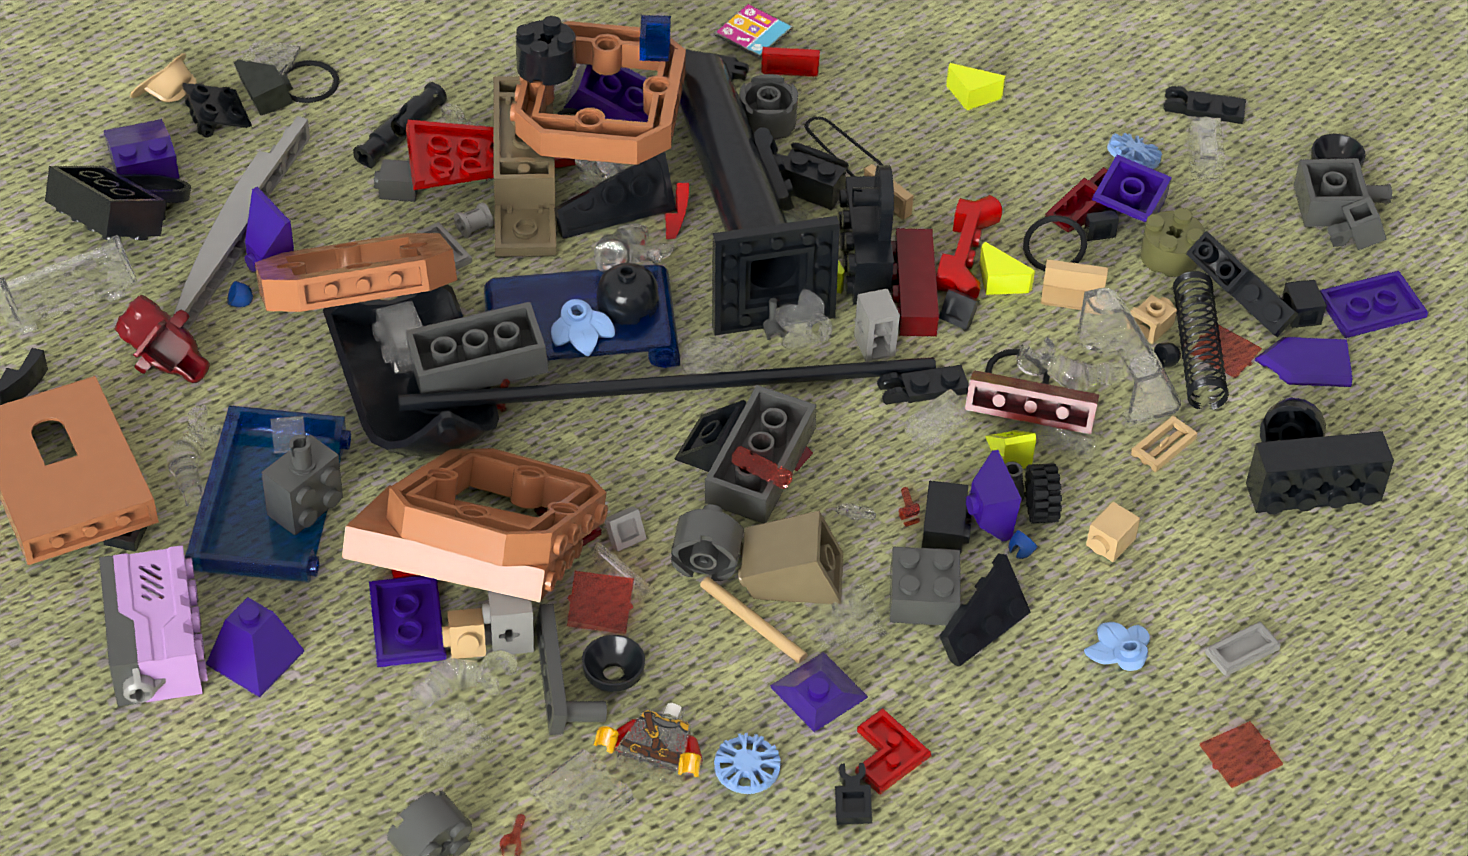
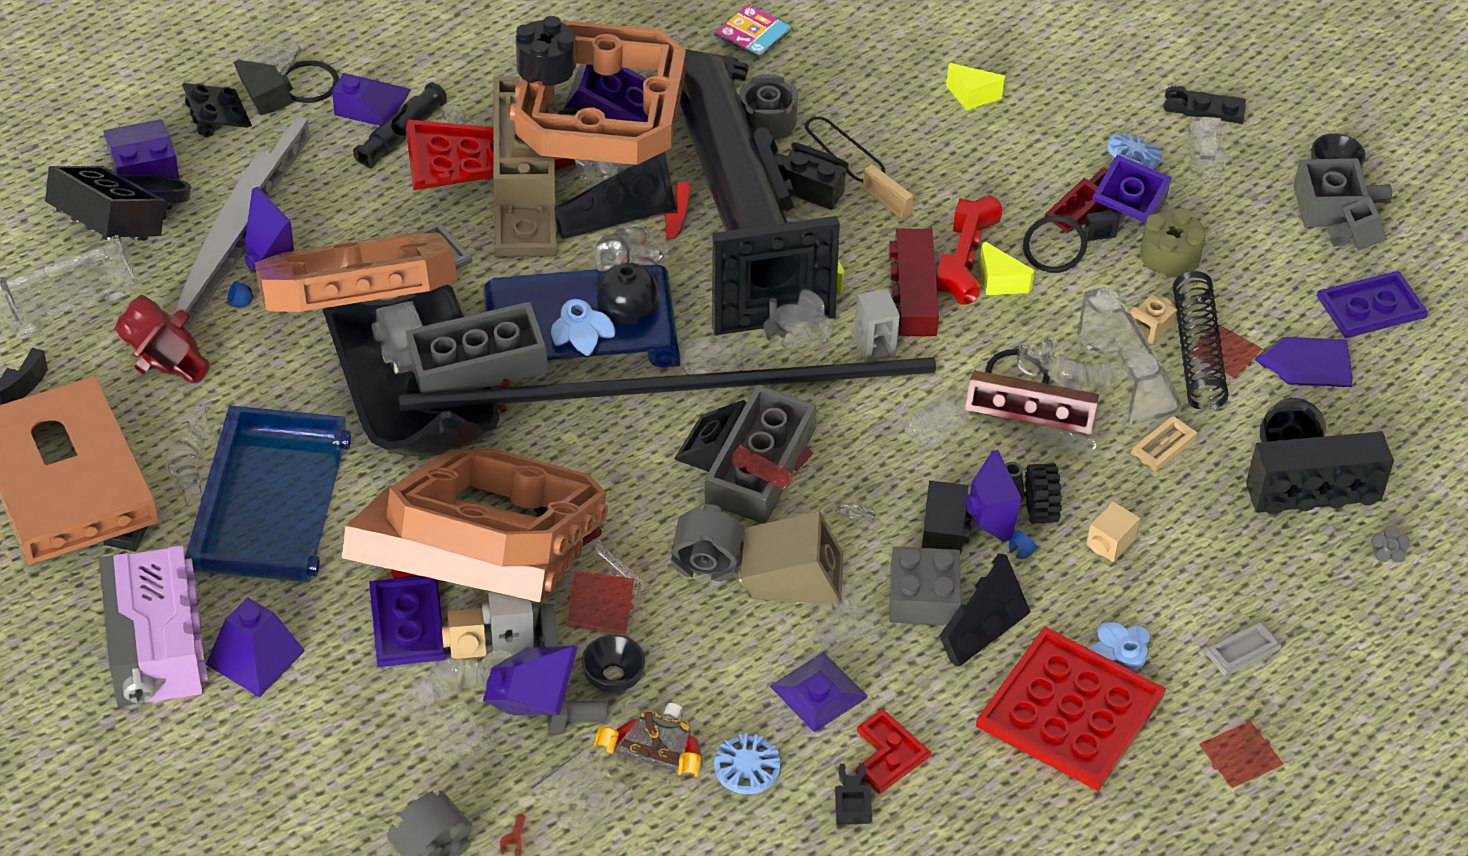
tan piece [130,53,197,103] -> none
dark grey brick [262,434,343,536] -> none
clear tile [271,416,306,454] -> none
dark grey brick [374,159,418,202] -> none
light grey bush [454,202,494,238] -> none
light grey tile [605,506,647,551] -> none
clear blue panel [640,15,671,61] -> none
tan bar [700,576,808,664] -> none
red tile [761,47,820,77] -> none
black brick [837,165,894,305] -> none
black hinge [877,365,969,405] -> none
clear red hand [898,487,920,527] -> none
black plate [939,288,980,330] -> none
neon yellow slope [985,430,1036,469] -> none
tan panel [1041,259,1108,312] -> none
black hinge [1154,342,1181,368] -> none
black slope [1186,231,1299,337] -> none
black brick [1282,280,1326,328] -> none
none -> dark purple slope [332,73,411,126]
none -> dark purple slope [483,646,578,716]
none -> red plate [976,626,1166,792]
none -> dark grey plant [1371,526,1410,563]

